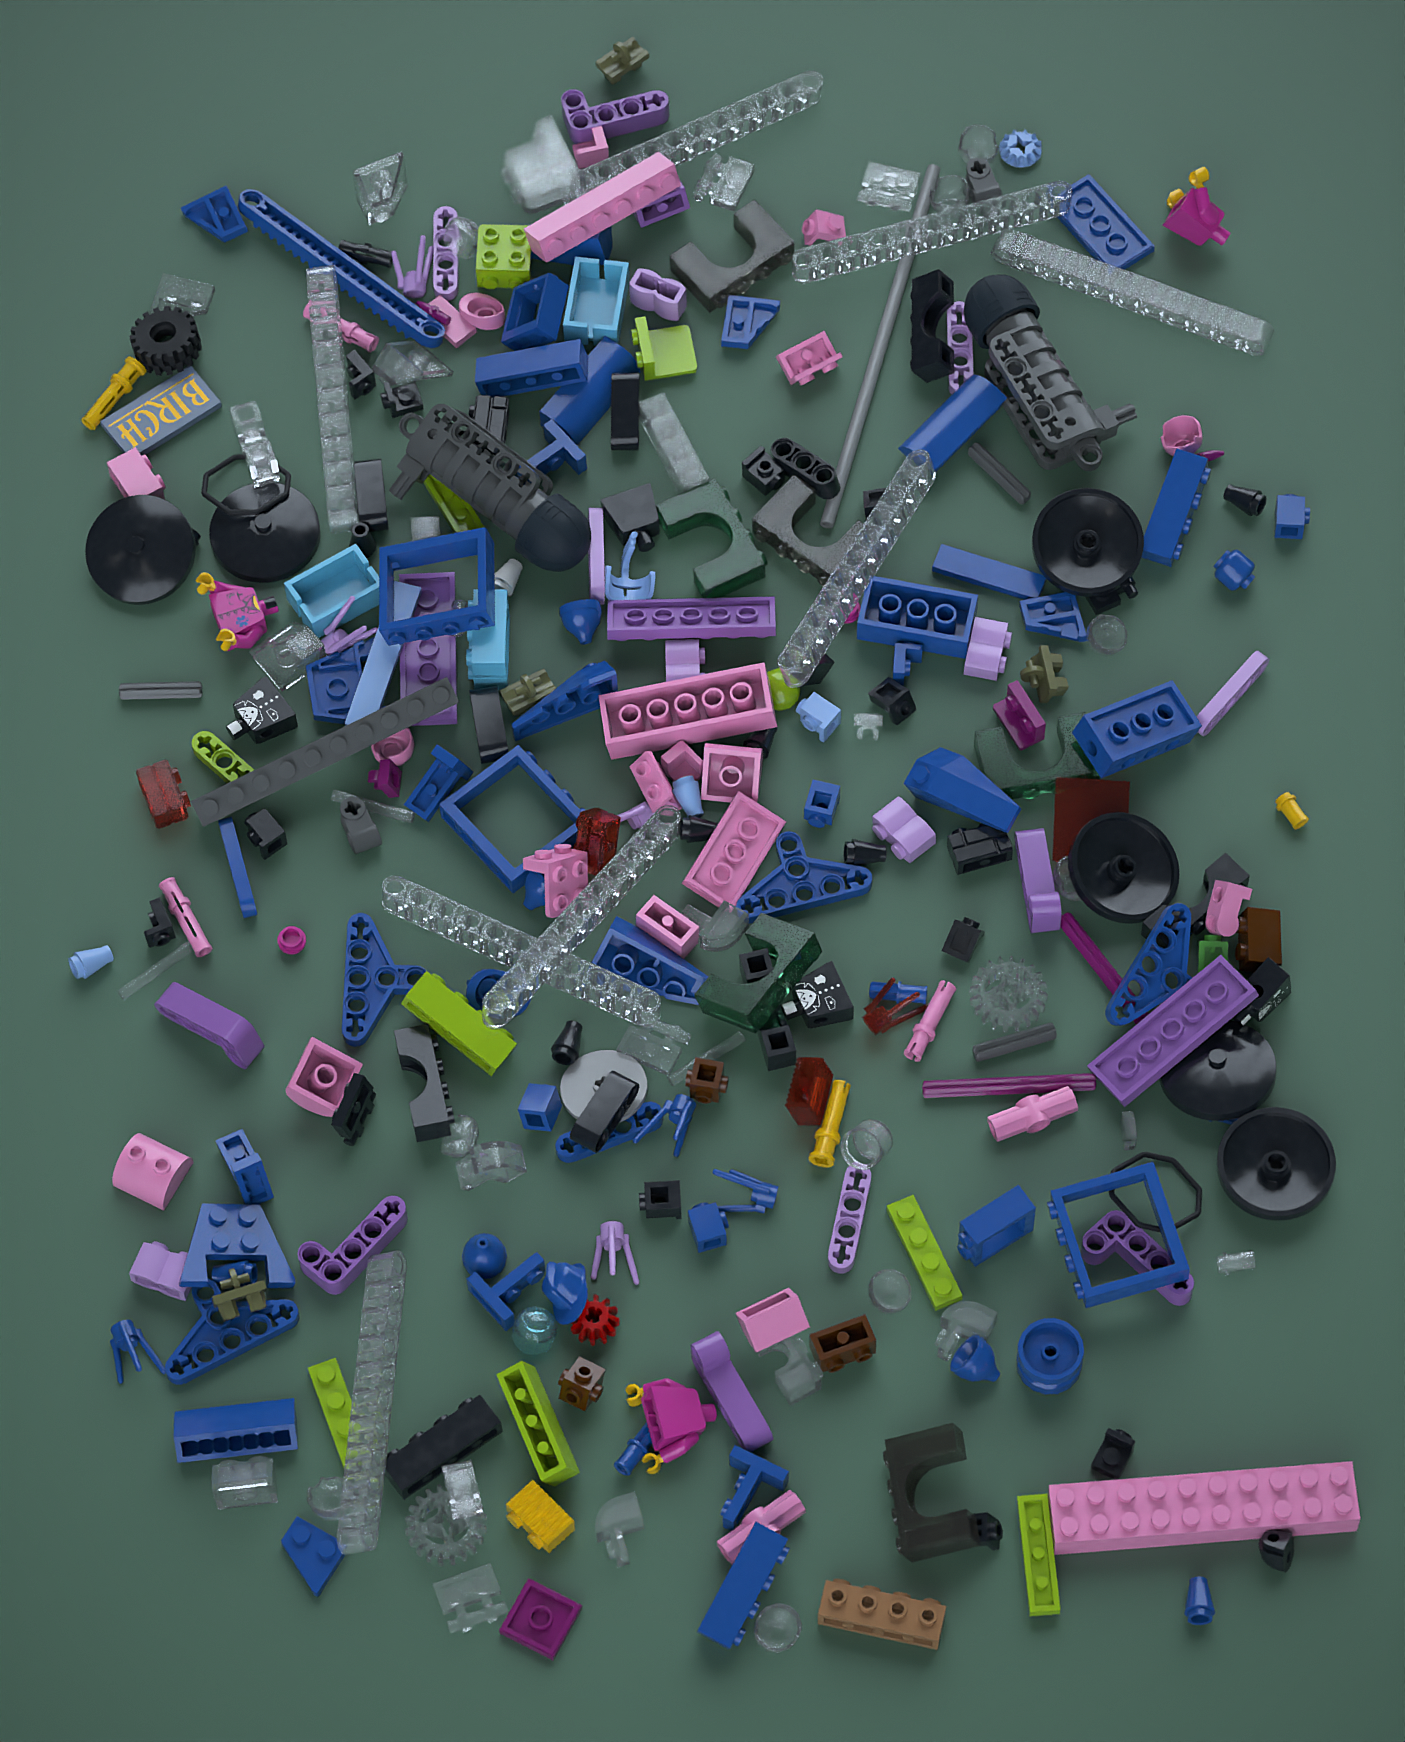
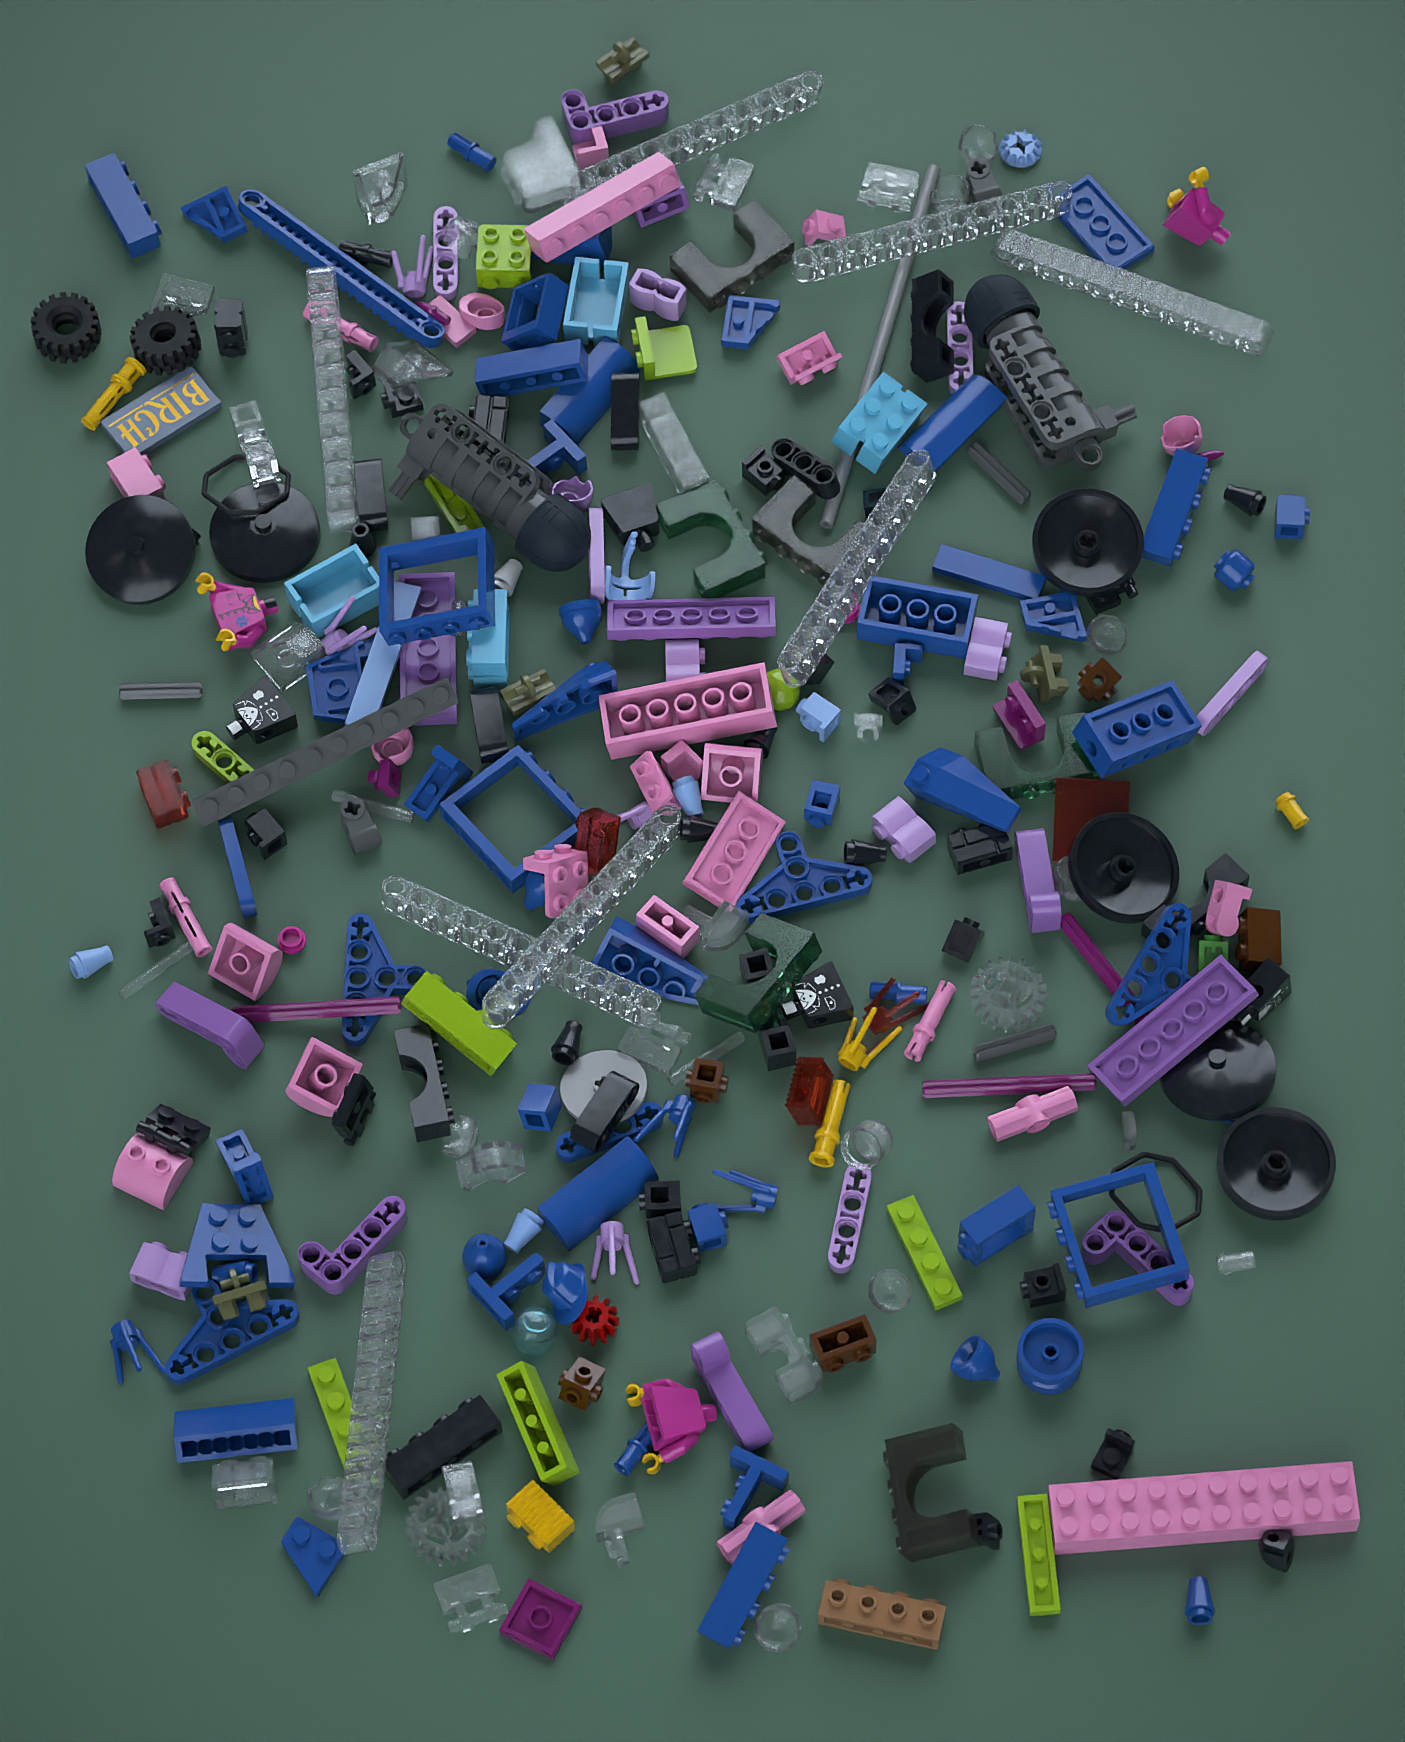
bright pink brick [735,1288,810,1353] -> none
clear brick [935,1301,997,1362] -> none
none -> black tyre [31,292,101,364]
none -> brick [85,153,162,259]
none -> black plate [136,1103,211,1156]
none -> bright pink brick [208,923,283,1001]
none -> black brick [214,299,248,358]
none -> magenta axle [231,996,402,1023]
none -> blue axle [447,133,497,172]
none -> light blue cone [503,1208,544,1254]
none -> blue brick [538,1136,659,1251]
none -> lavender hair [550,476,594,512]
none -> black brick [646,1212,701,1284]
none -> medium azure piece [831,372,927,474]
none -> yellow plant [838,1007,902,1071]
none -> black brick [1019,1263,1066,1308]
none -> reddish brown brick [1077,657,1122,703]

